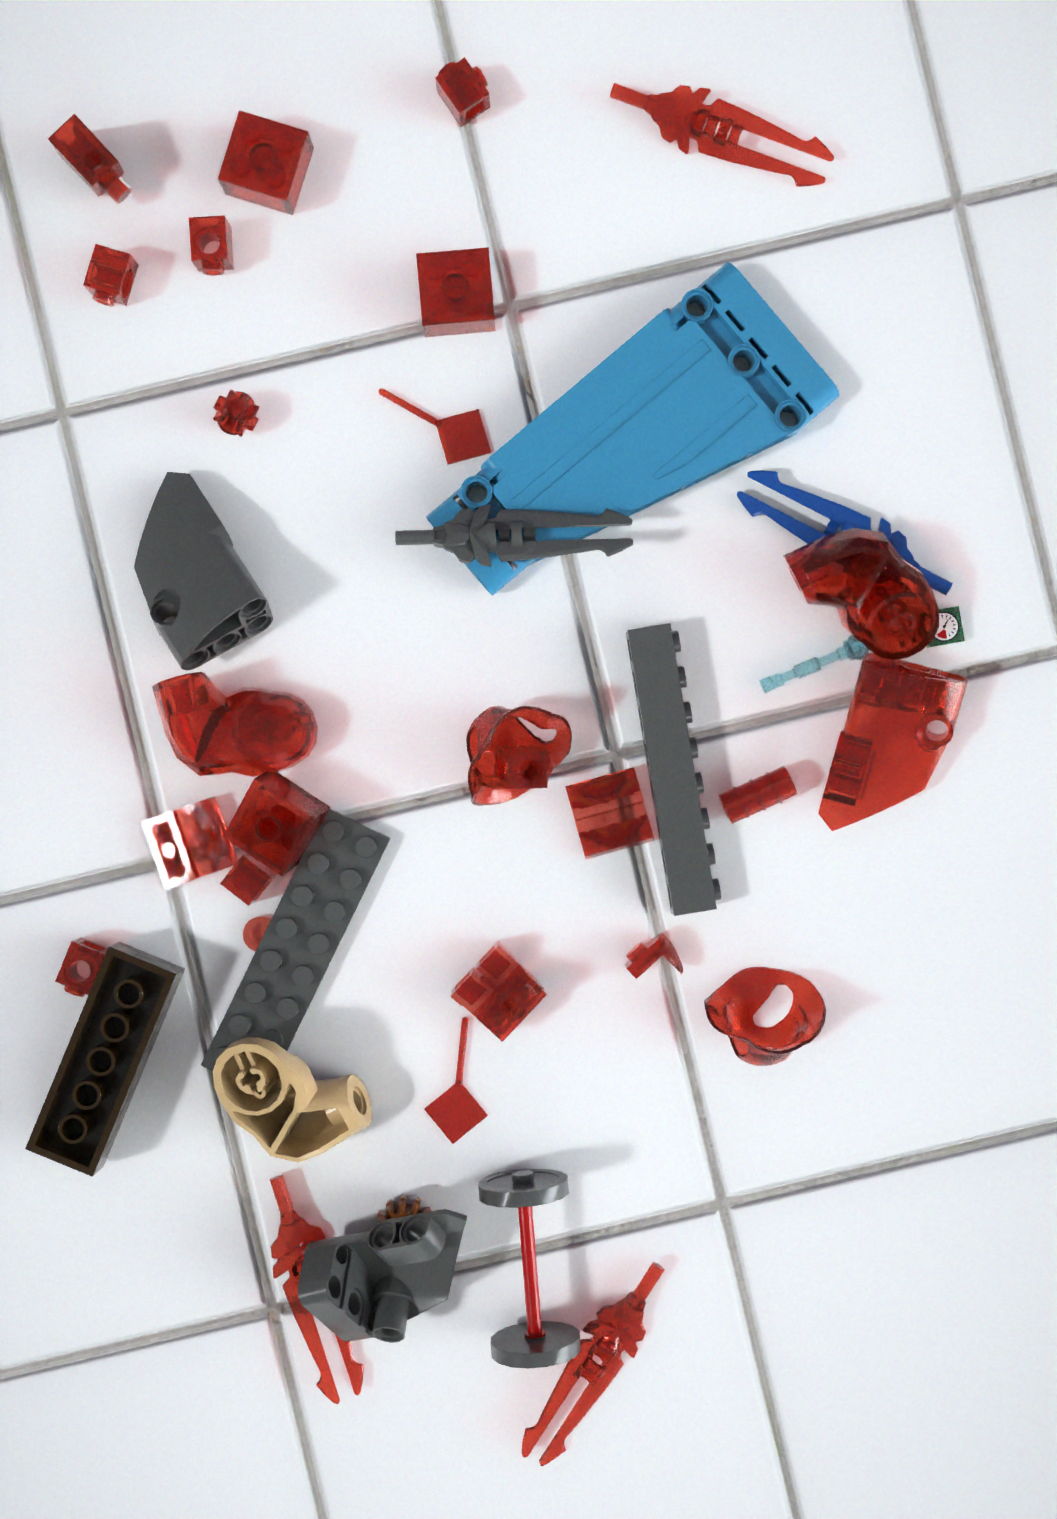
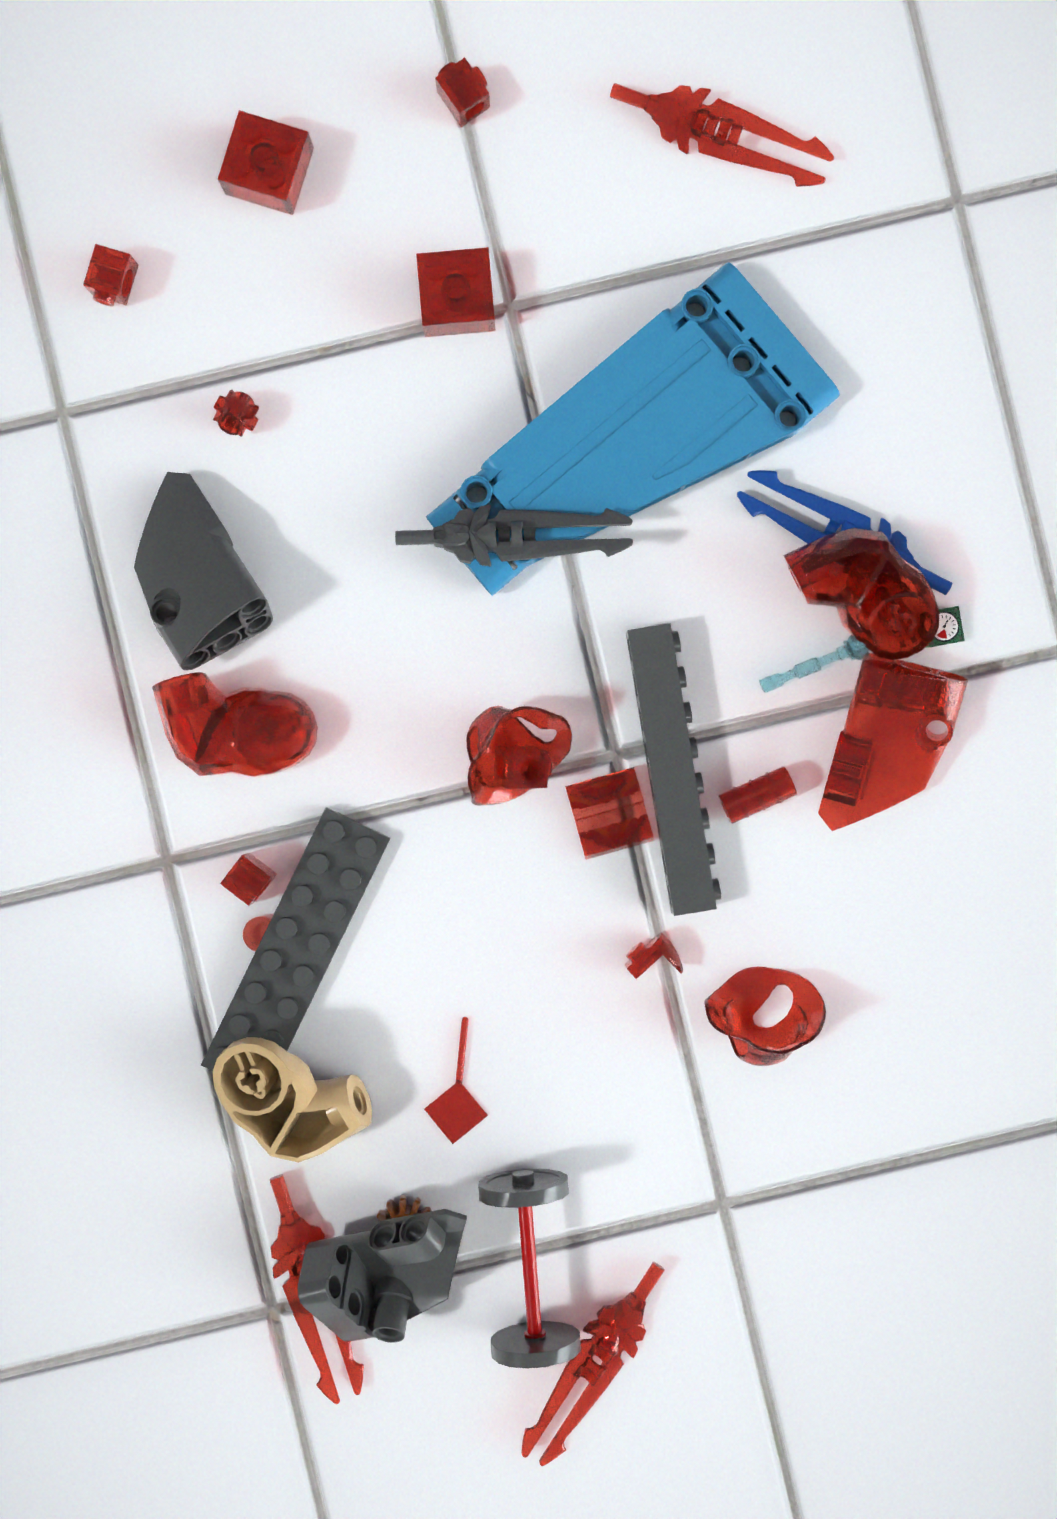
dark brown brick [25,942,185,1177] -> none
clear red torso [48,114,132,204] -> none
clear red brick [55,937,108,997] -> none
clear red slope [142,797,239,889] -> none
clear red brick [189,215,234,276] -> none
clear red brick [223,768,331,877] -> none
clear red piece [378,388,491,465] -> none
clear red hips [450,940,547,1042] -> none

